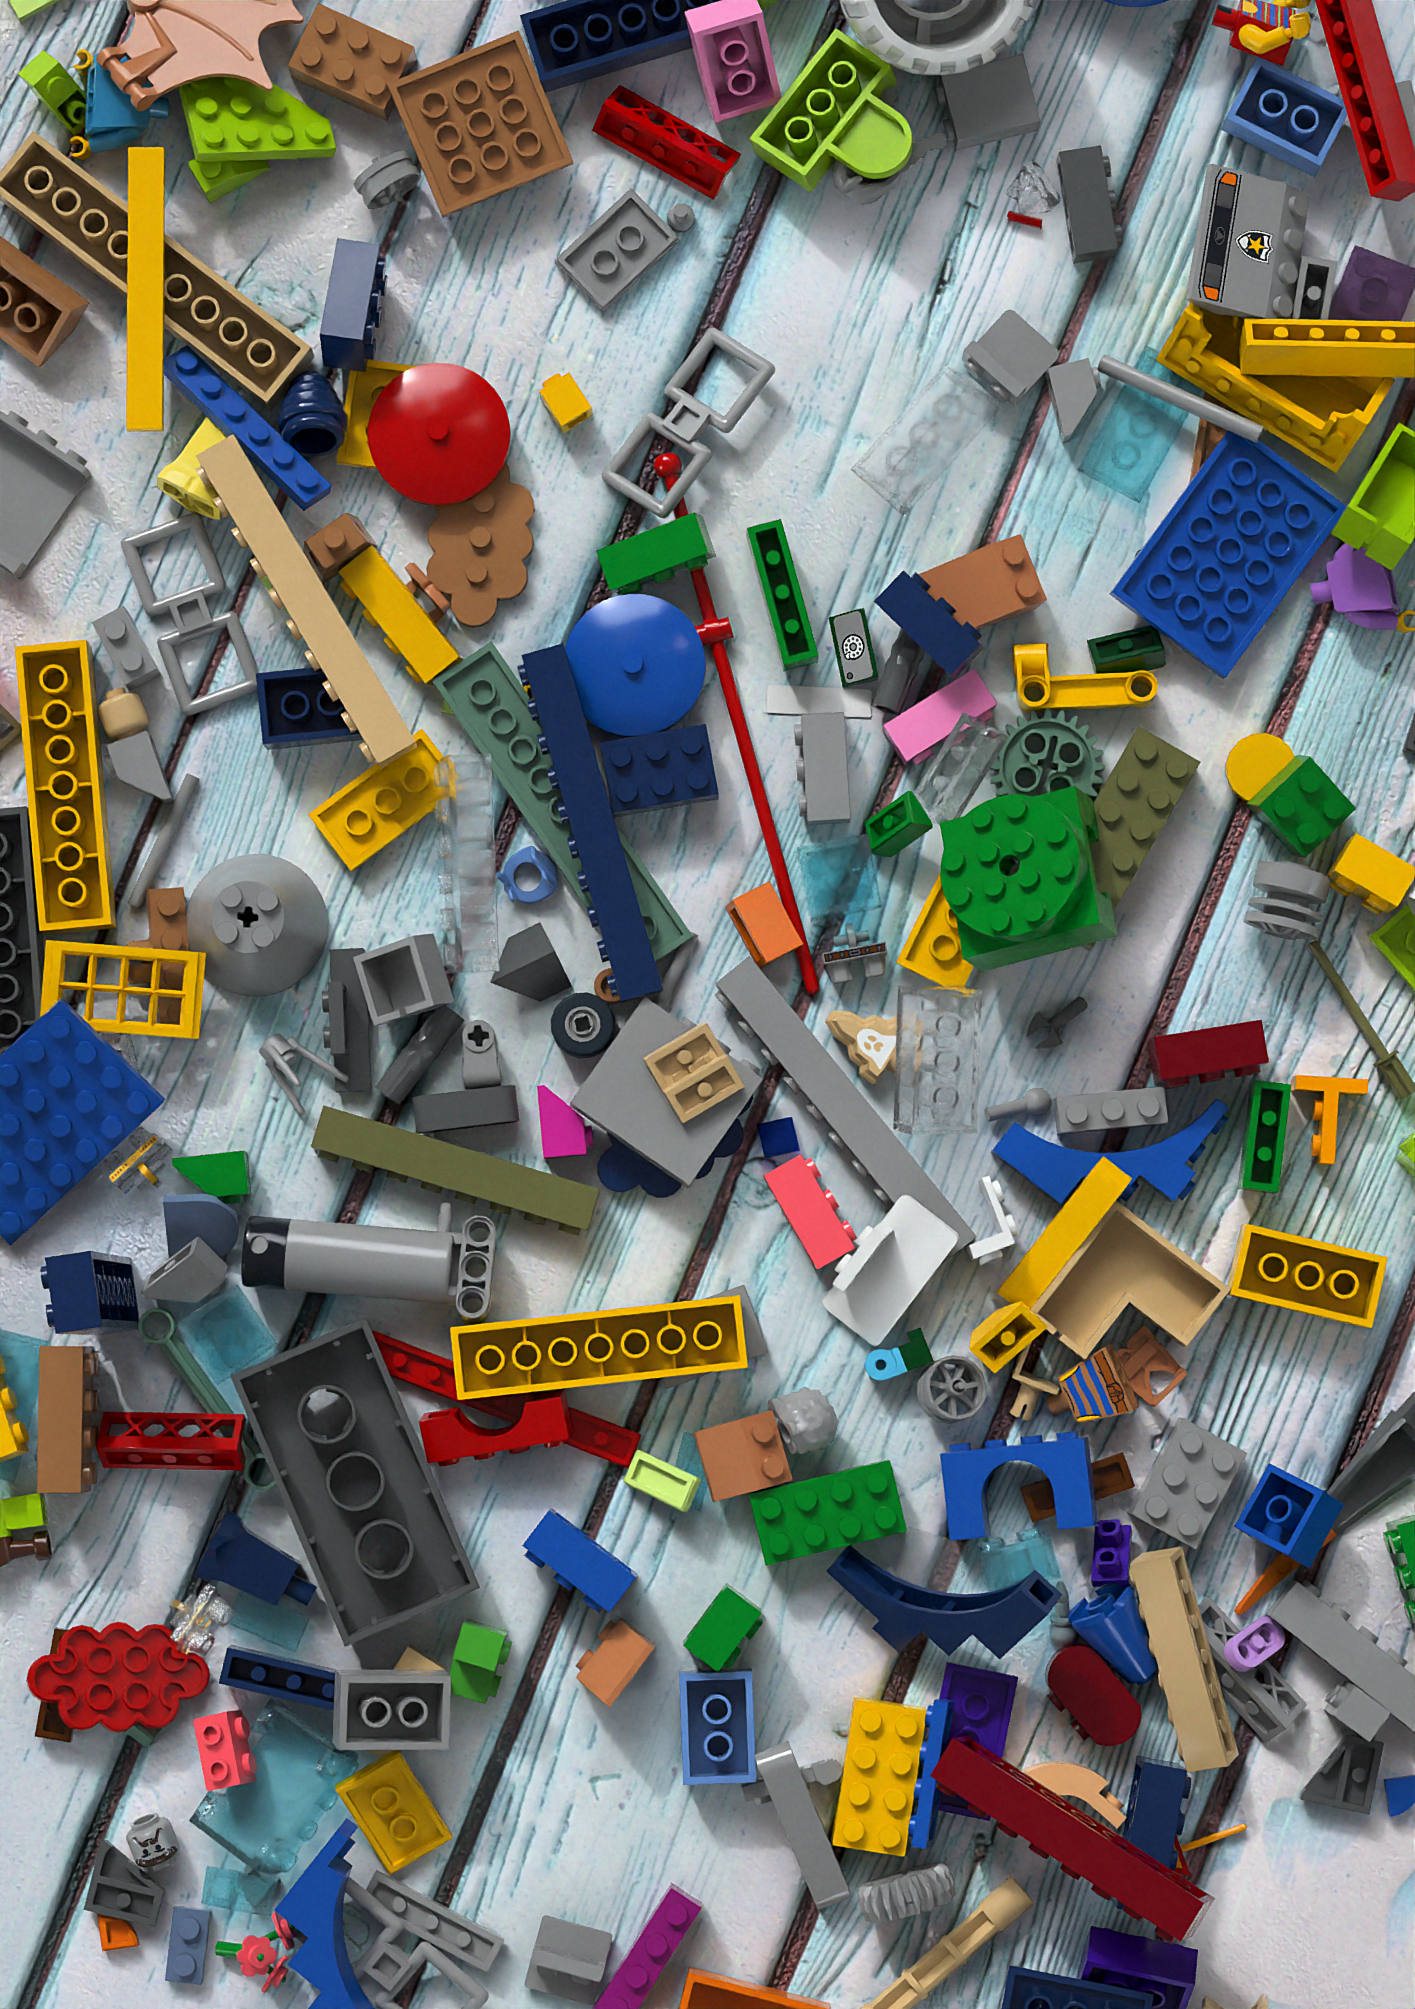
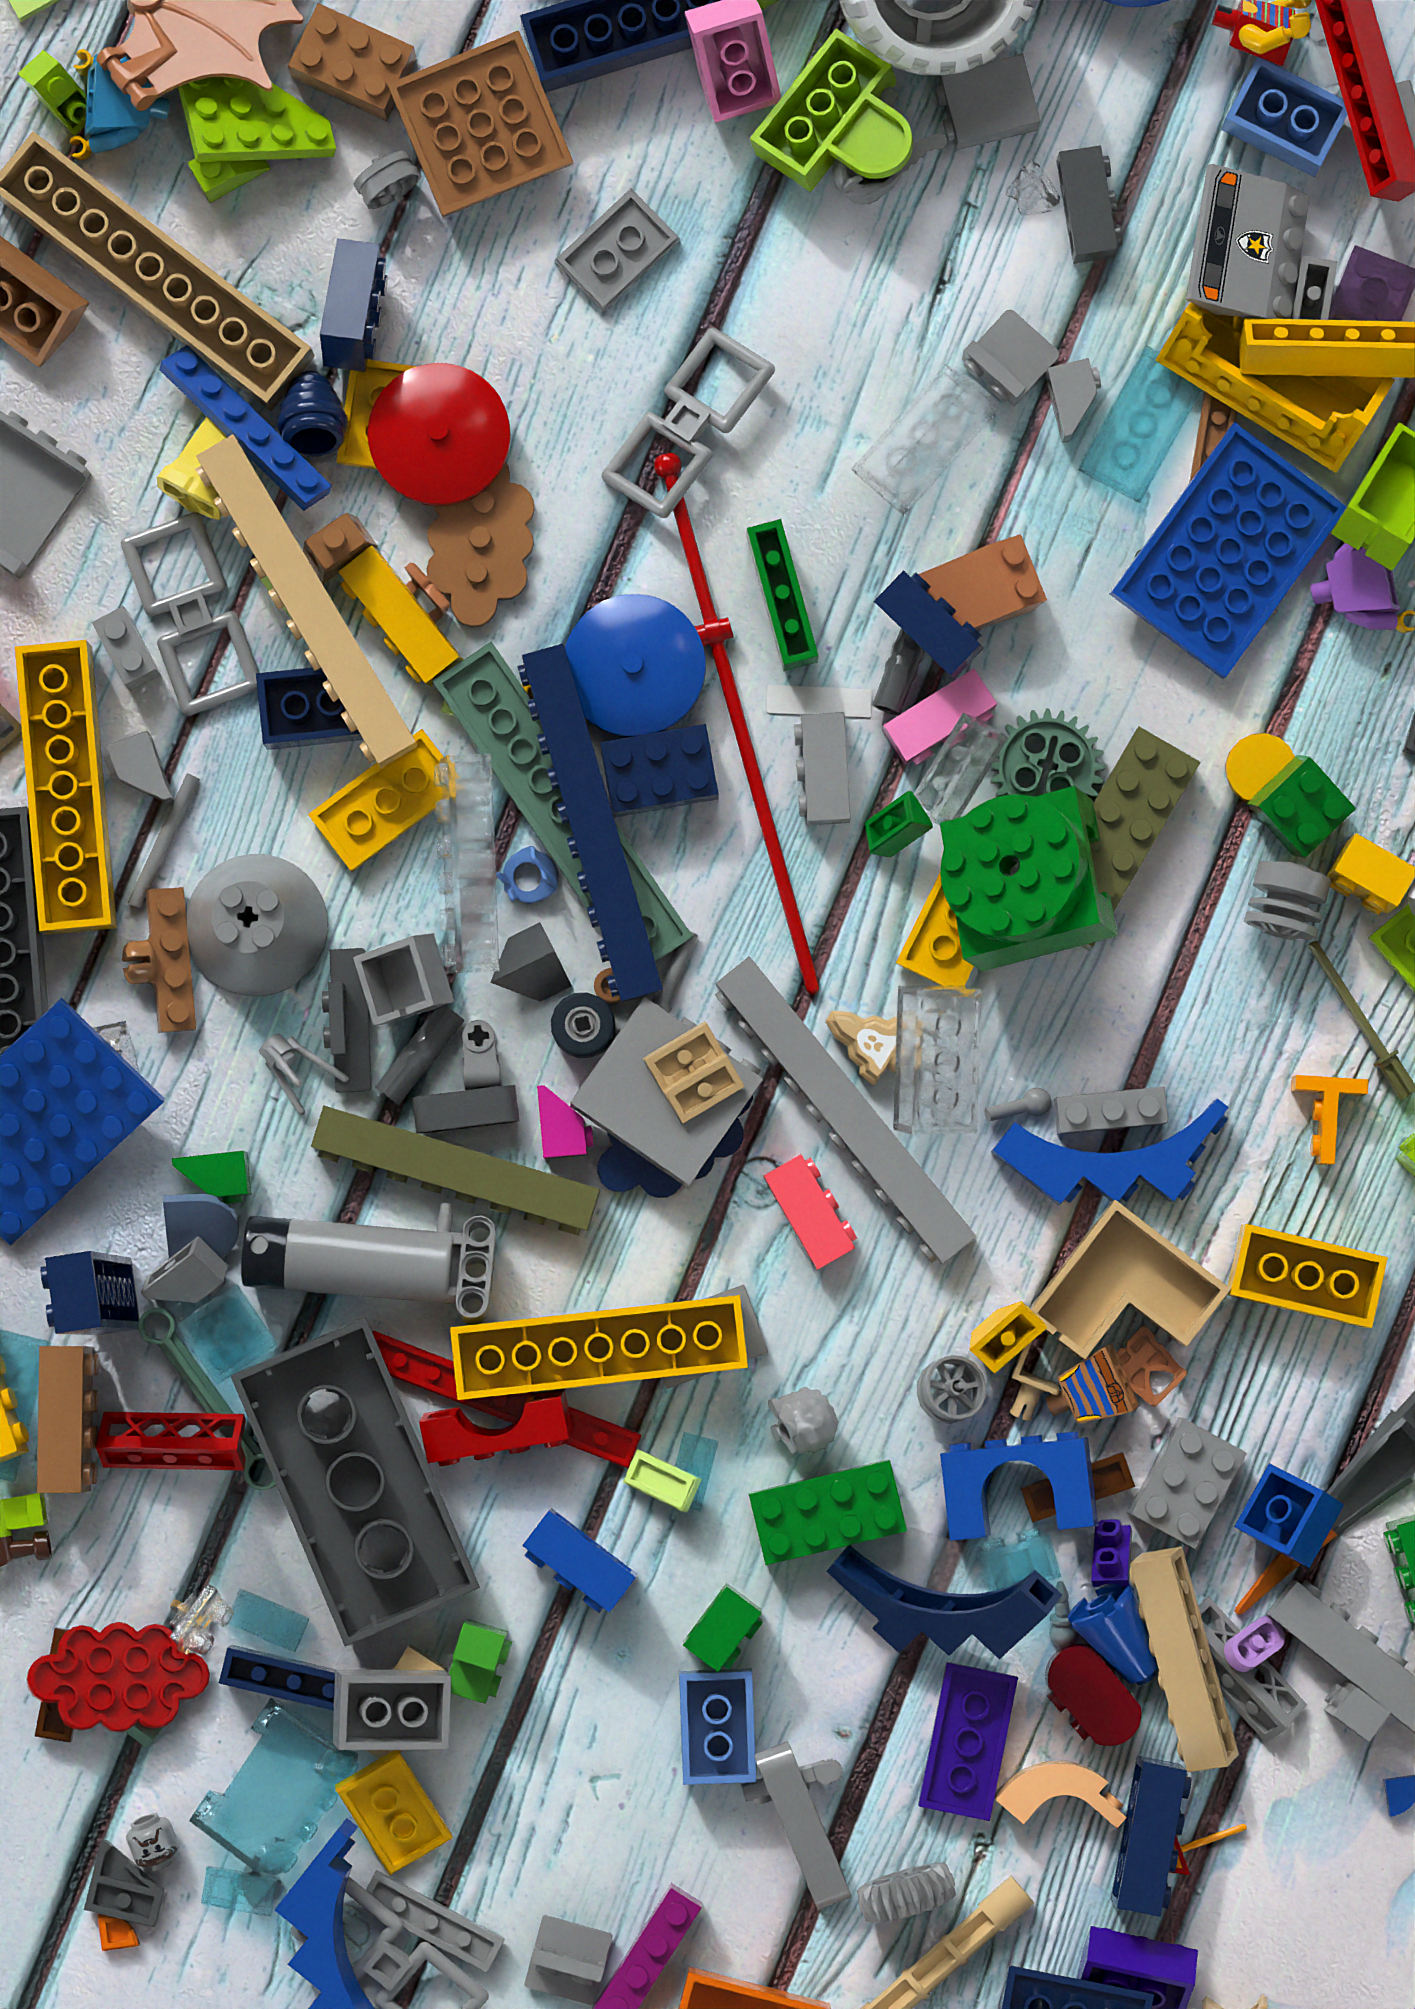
yellow piece [40,940,206,1039] -> none
tan head [97,687,149,741] -> none
clear hips [103,1127,173,1194] -> none
yellow tile [126,147,166,432] -> none
sand blue plate [165,1906,211,1985] -> none
dark blue piece [193,1510,317,1606] -> none
coral bracket [193,1710,257,1791] -> none
coral plant [215,1912,297,1993] -> none
yellow brick [539,372,593,434] -> none
nougat slope [575,1618,655,1707] -> none
red fence [592,85,741,200] -> none
green brick [596,512,716,595] -> none
light grey piece [667,203,695,232] -> none
nougat slope [693,1410,793,1502] -> none
orange brick [725,881,803,969] -> none
clear blue slope [757,1117,800,1159] -> none
clear light blue brick [796,834,882,922] -> none
light grey hips [821,923,888,984] -> none
white bracket [822,1195,959,1346] -> none
slope [828,608,878,687] -> none
yellow brick [831,1696,927,1857] -> none
leg [865,1327,933,1381] -> none
blue plate [908,1698,955,1849] -> none
dark red brick [930,1736,1215,1943] -> none
white bracket [965,1175,1018,1265] -> none
yellow beam [996,1156,1132,1309] -> none
red leg [1007,211,1042,229] -> none
yellow piece [1012,643,1158,713] -> none
dark grey bar [1026,996,1088,1049] -> none
dark green slope [1087,625,1166,674] -> none
light grey piece [1097,355,1265,443] -> none
dark red brick [1147,1020,1269,1089] -> none
green brick [1237,1080,1291,1194] -> none
dark grey wing [1299,1734,1384,1815] -> none

